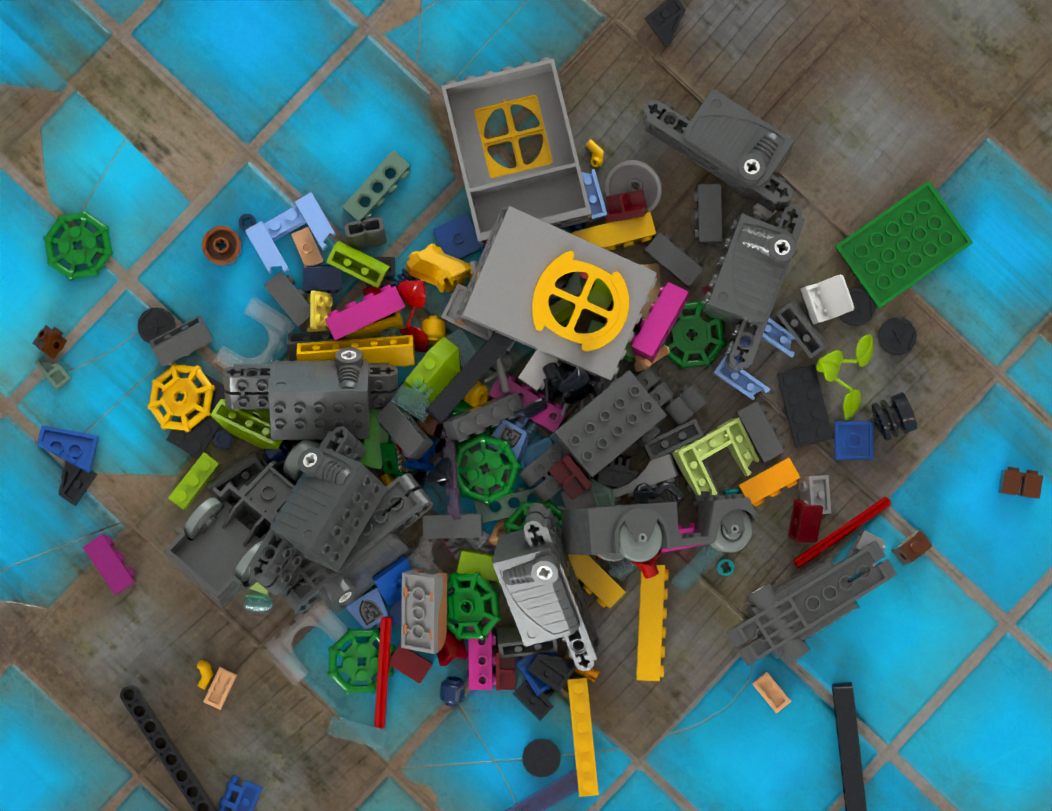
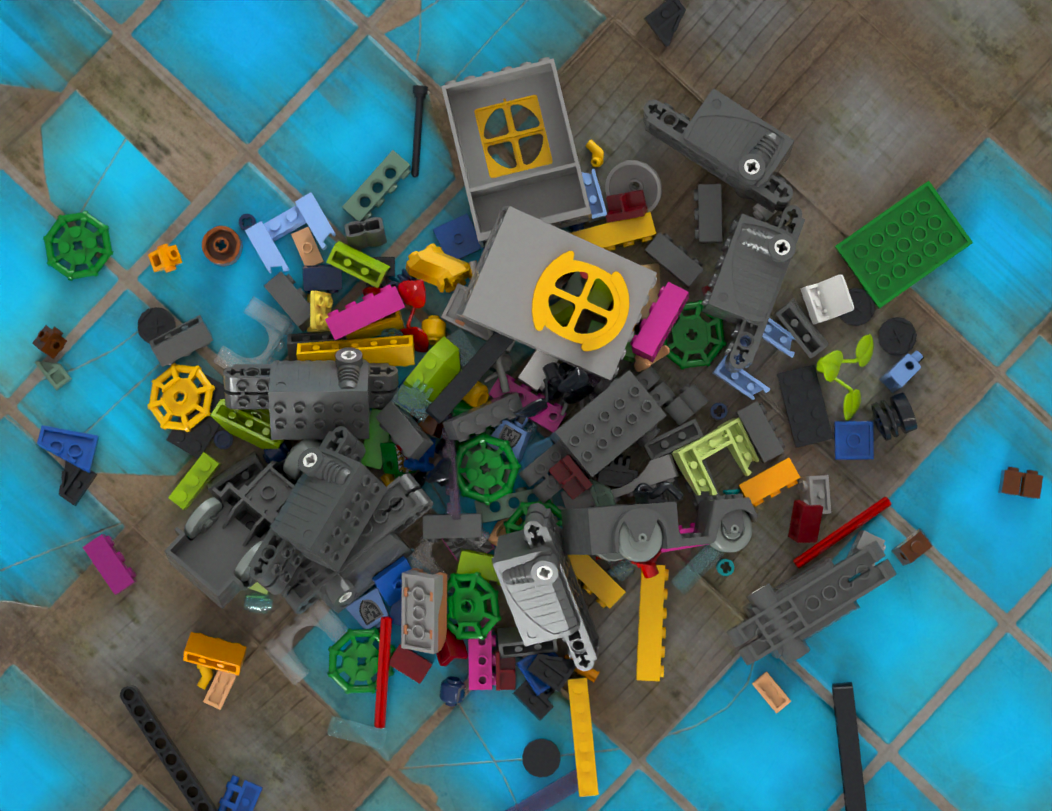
none -> light orange brick [148,244,183,273]
none -> light orange brick [183,632,247,676]
none -> black piece [411,85,428,178]
none -> dark blue bush [710,402,728,420]
none -> medium blue torso [879,351,924,393]

